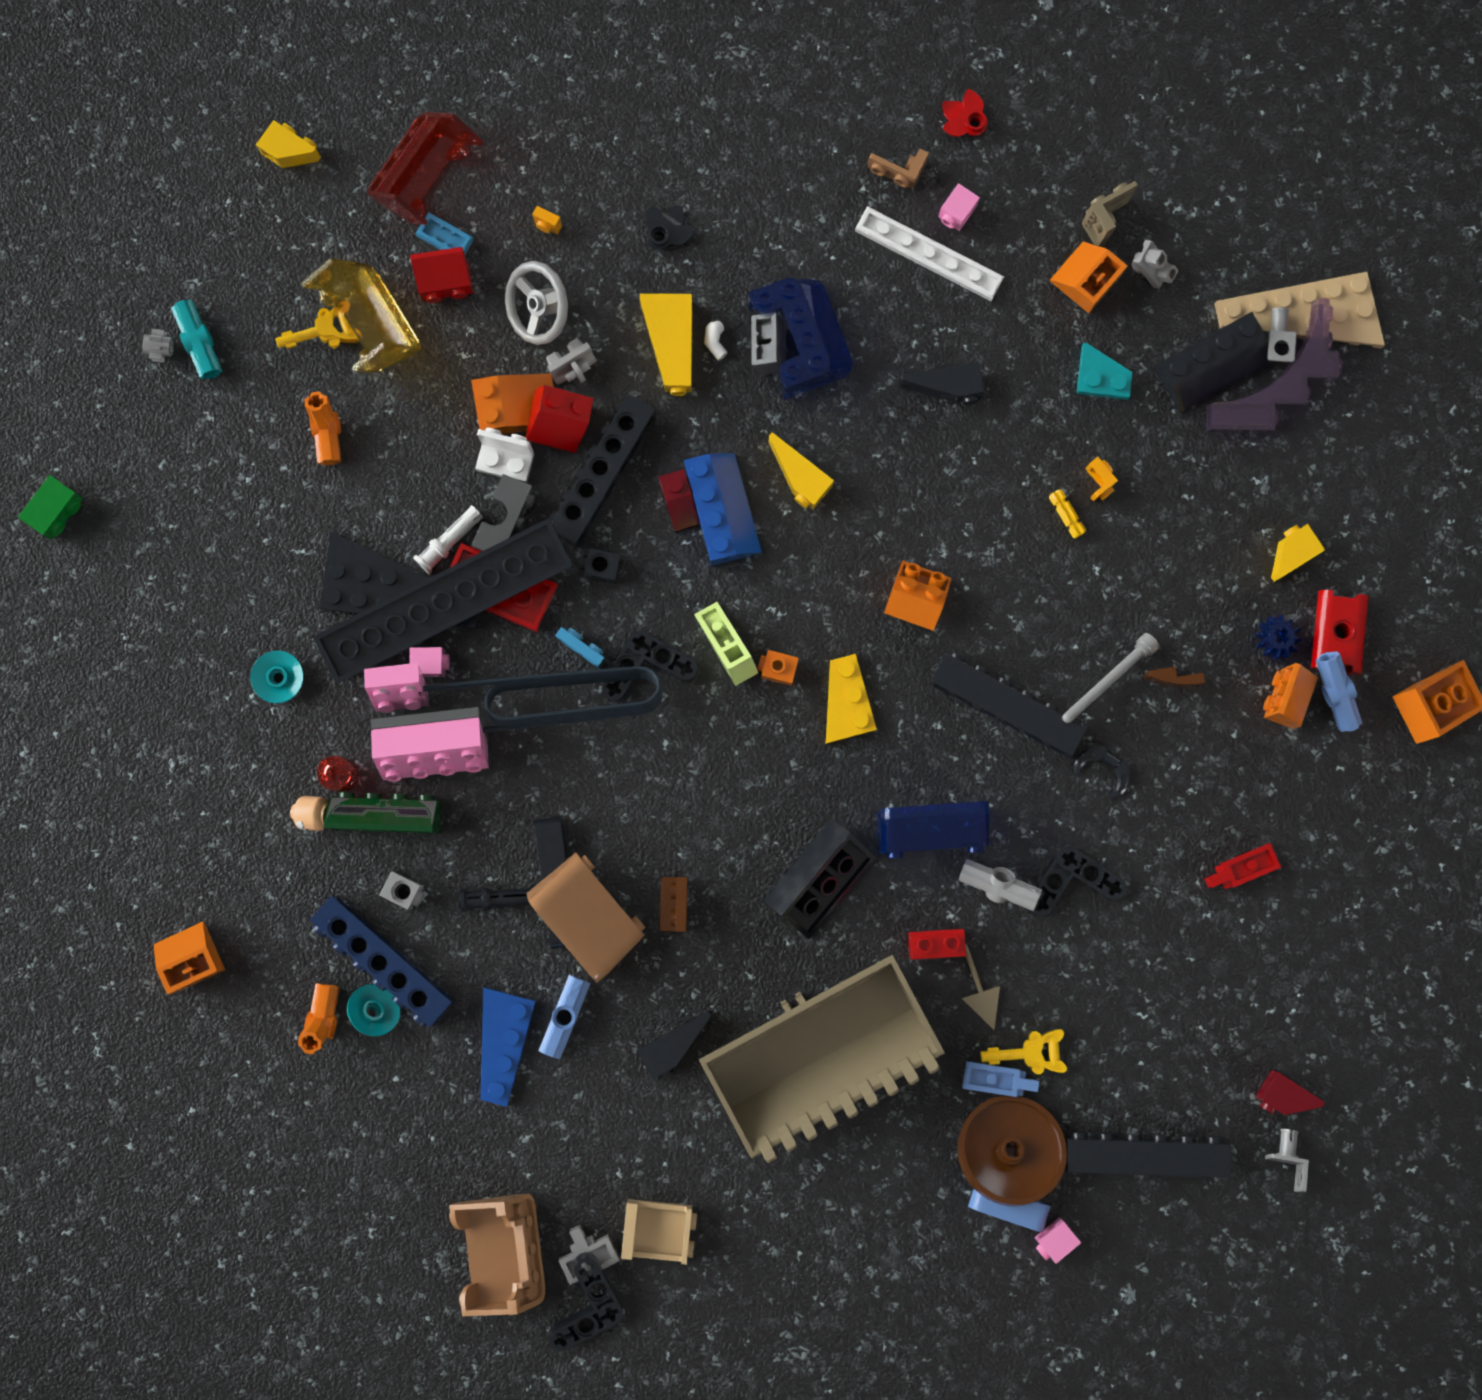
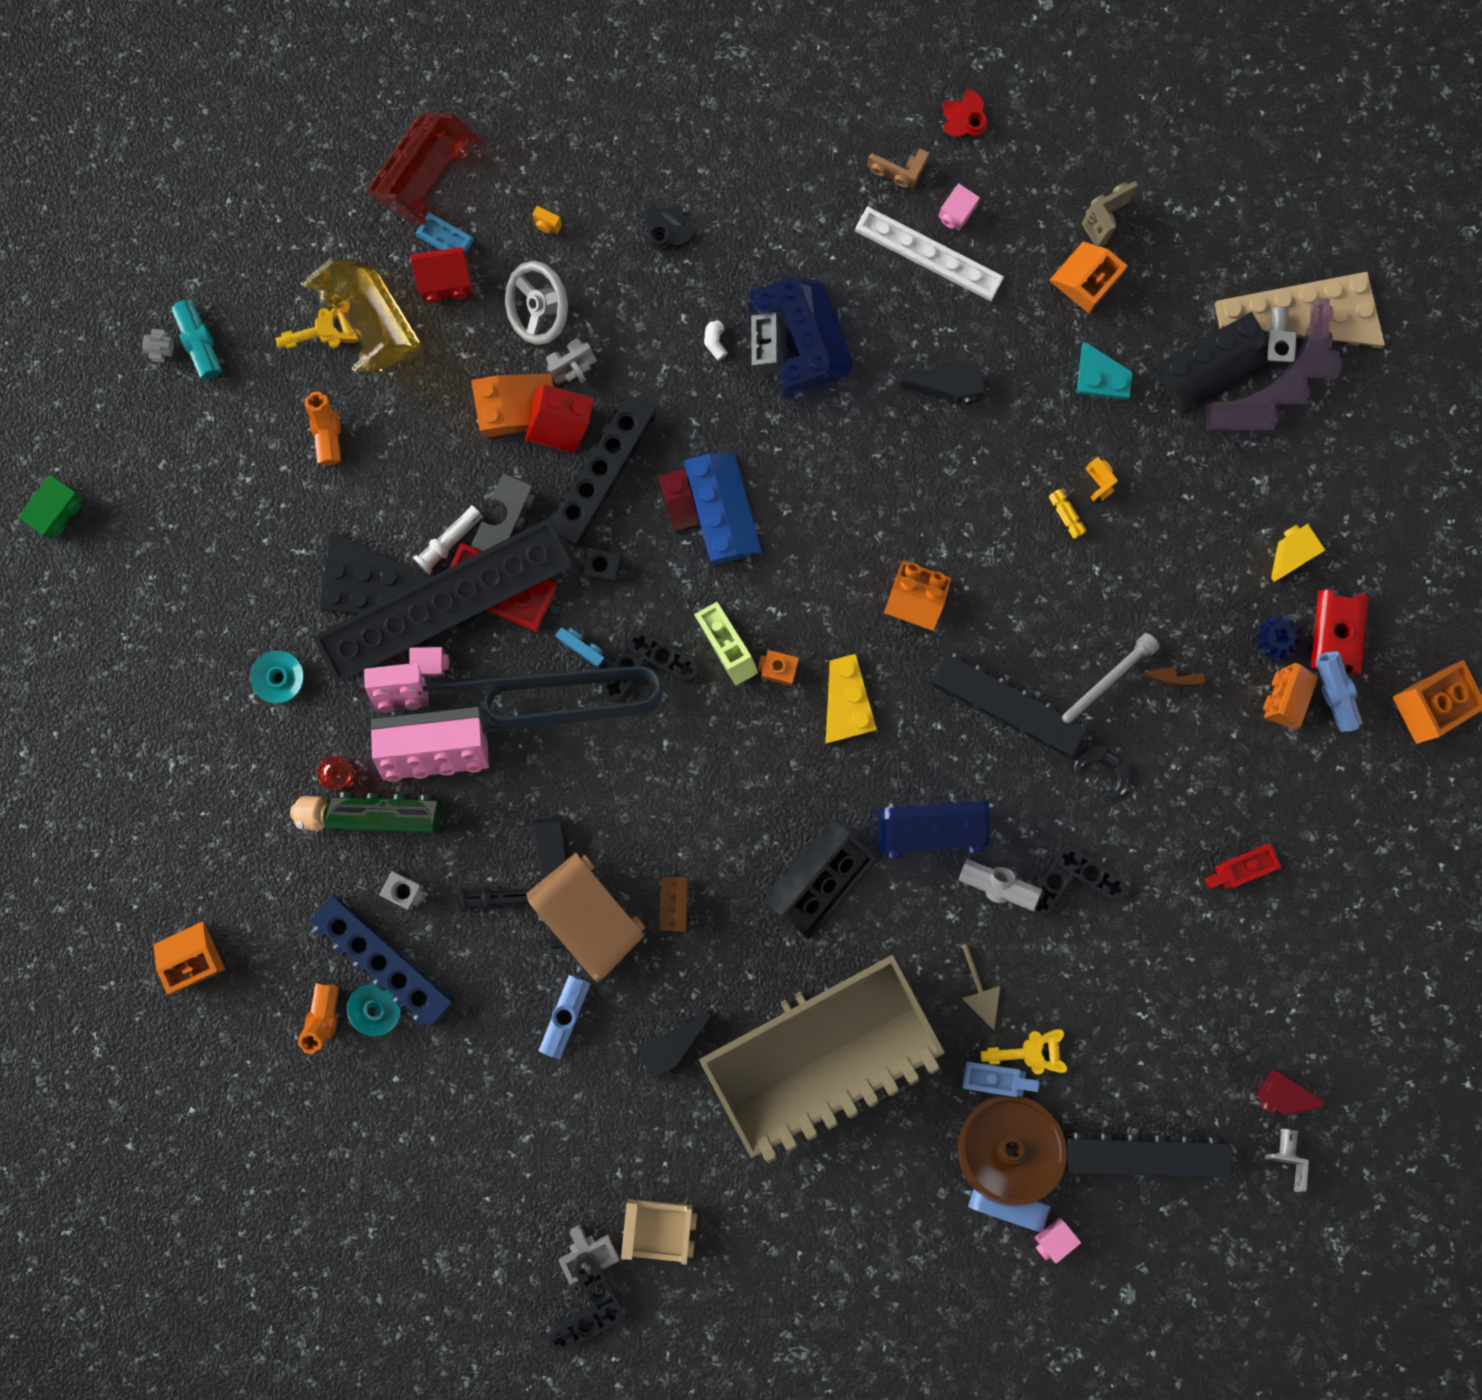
yellow slope [256,120,321,168] -> none
medium nougat windscreen [449,1194,545,1316] -> none
white bracket [475,428,535,483] -> none
blue wing [481,987,536,1107] -> none
yellow slope [640,294,692,396] -> none
yellow slope [769,432,834,510] -> none
red brick [907,929,966,960] -> none
light grey hips [1132,240,1178,289] -> none

